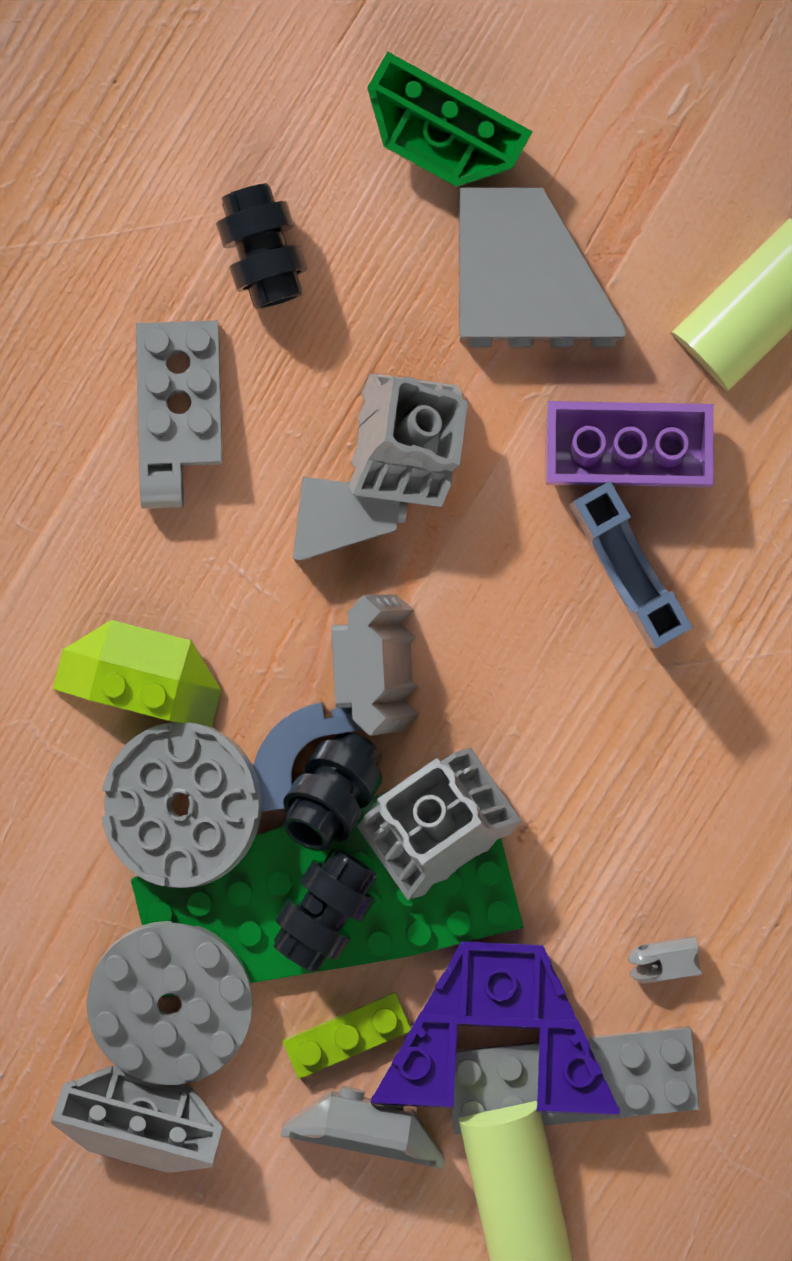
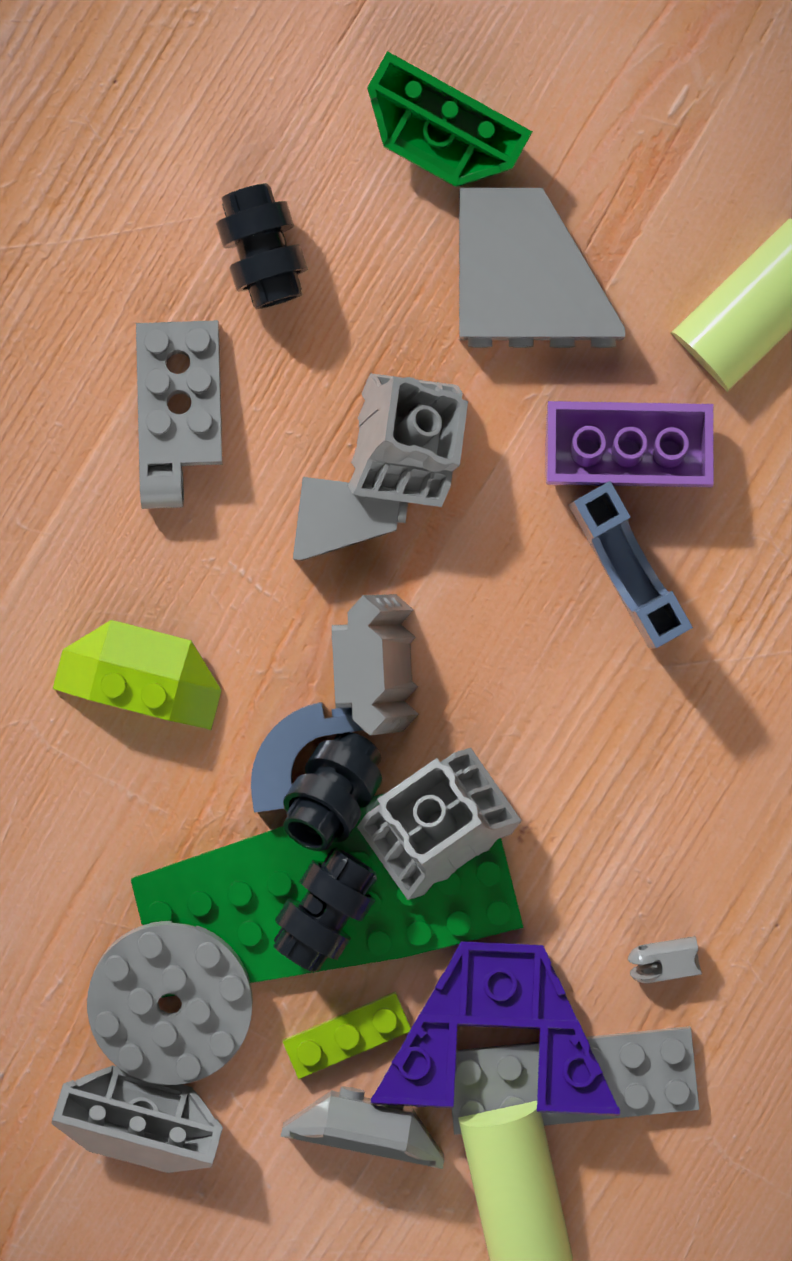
light grey plate [102,722,262,888] -> none

